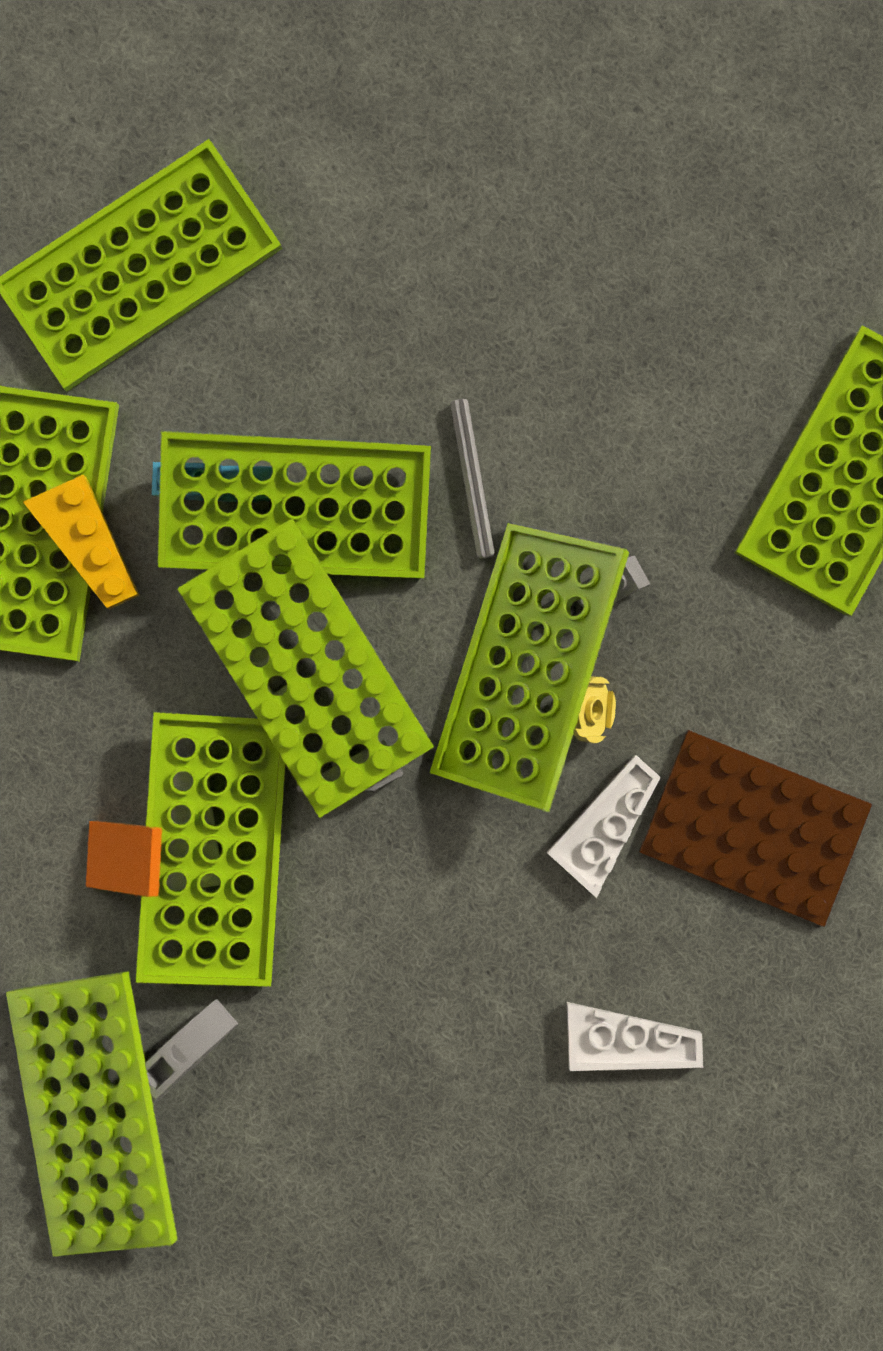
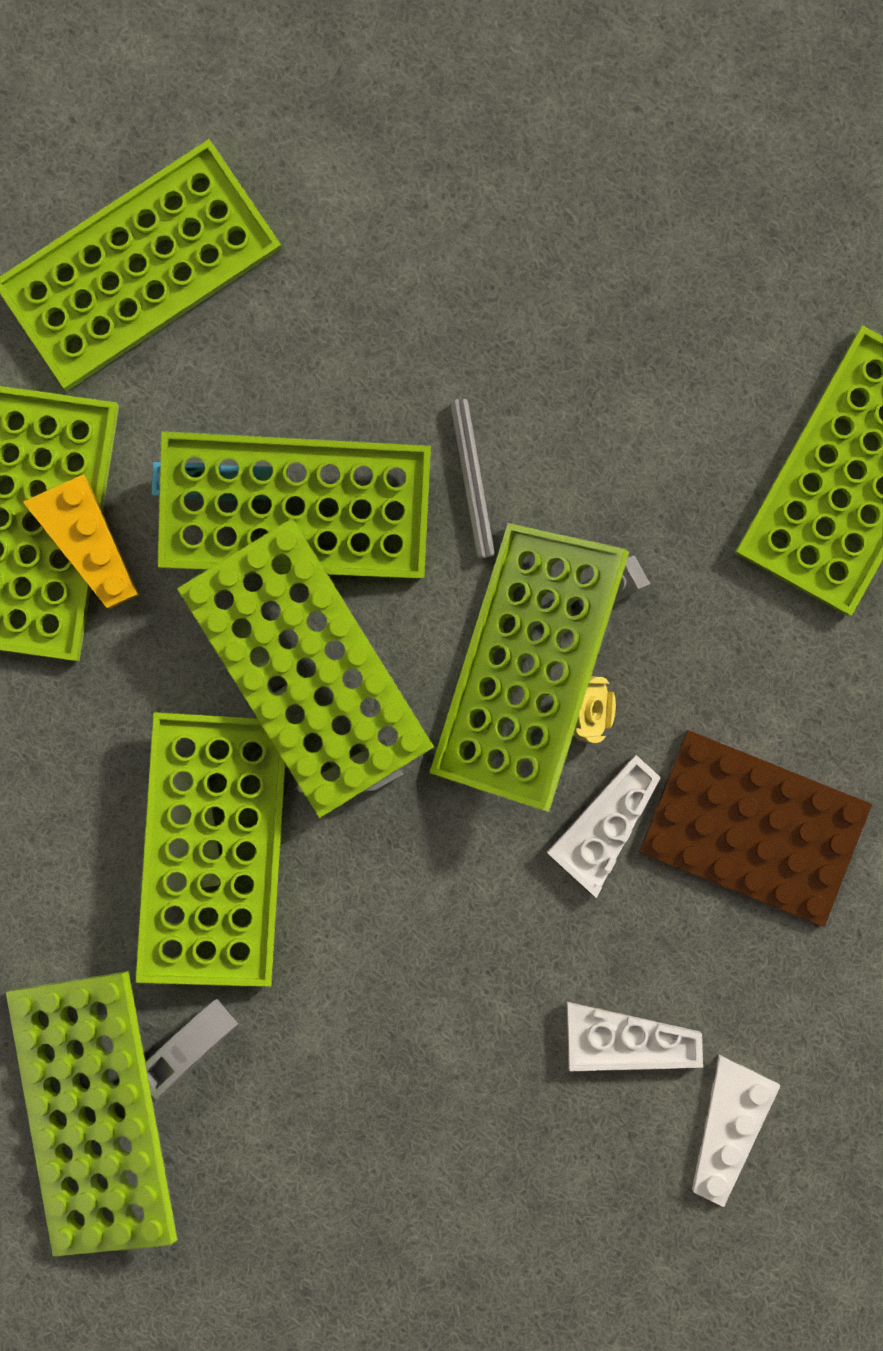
orange tile [86,821,162,897] -> none
none -> white wing [692,1055,781,1207]

